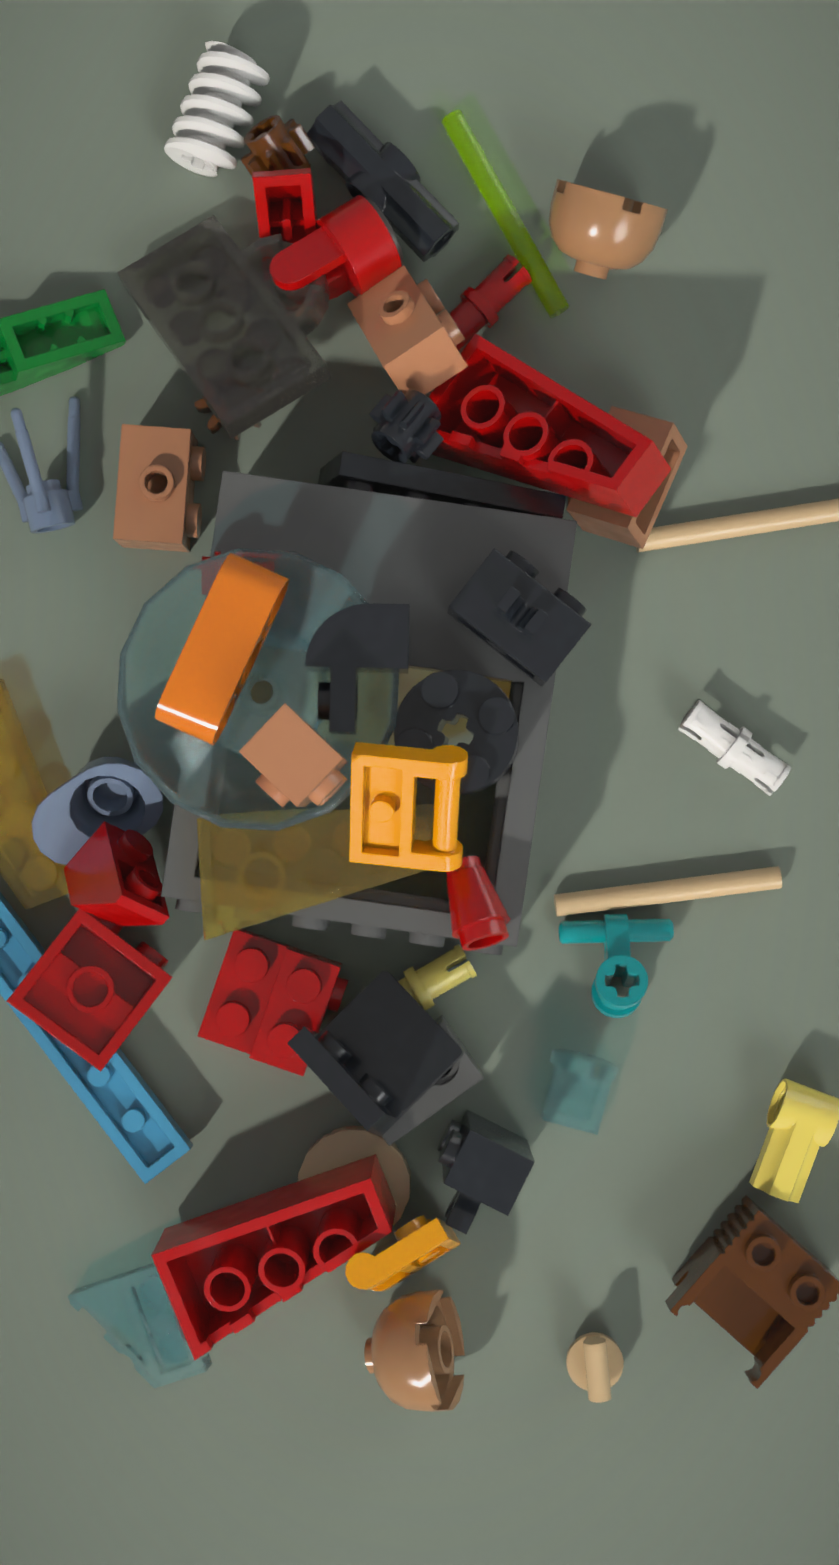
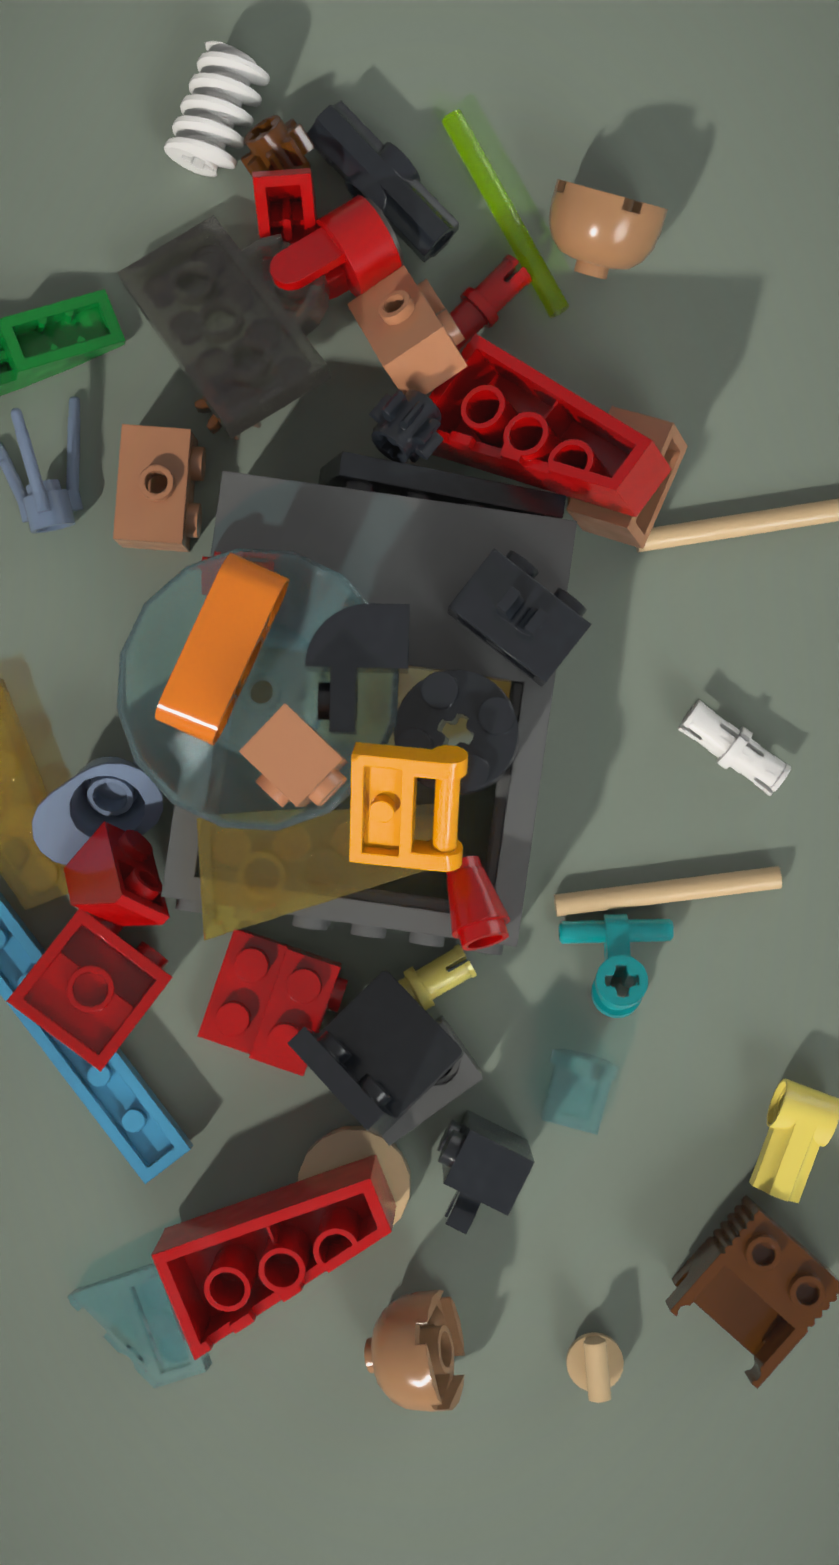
light orange plate [345,1215,461,1292] -> none

